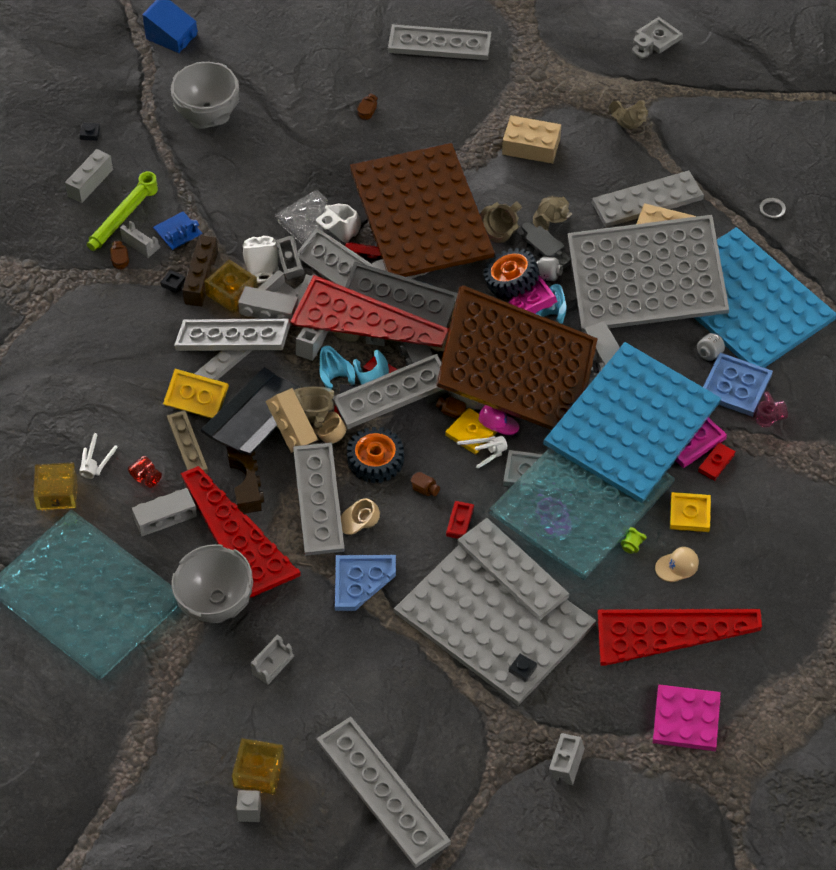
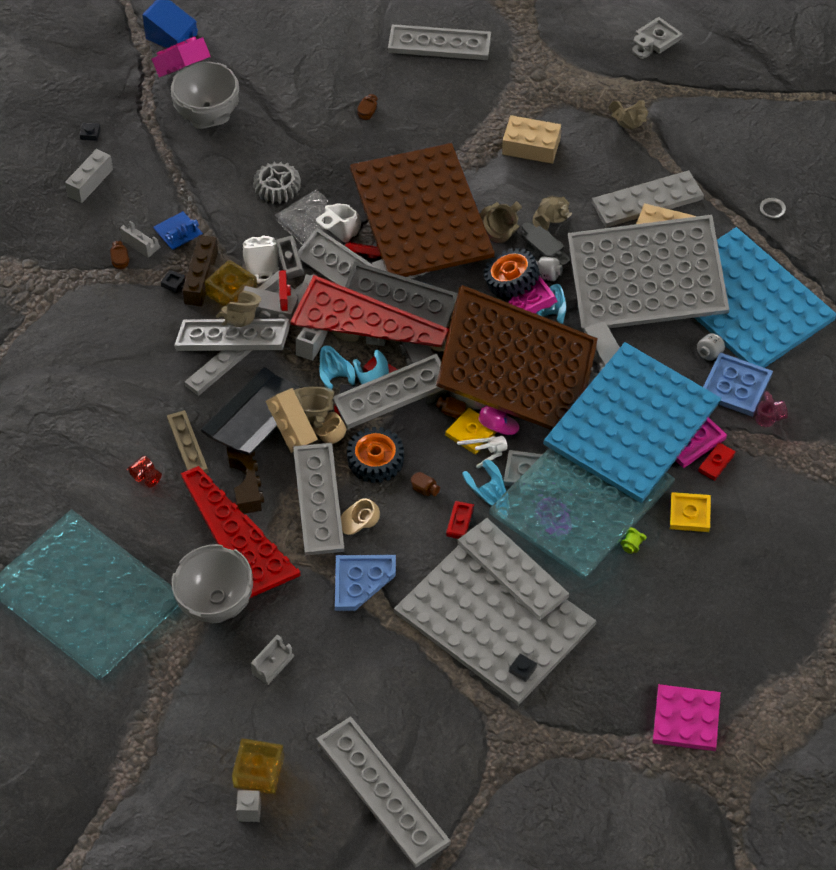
clear yellow brick [34,463,77,510] -> none
white plant [79,433,118,479] -> none
lime piece [87,171,158,251] -> none
light grey brick [132,488,197,536] -> none
yellow plate [163,369,229,419] -> none
light grey hinge [549,733,585,785] -> none
red wing [597,609,762,666] -> none
tan cap [655,547,699,582] -> none
none -> dark pink wedge [151,37,211,78]
none -> dark tan helmet [216,291,261,327]
none -> light grey gear [253,161,301,204]
none -> red plate [279,270,291,311]
none -> medium azure animal [462,459,510,512]

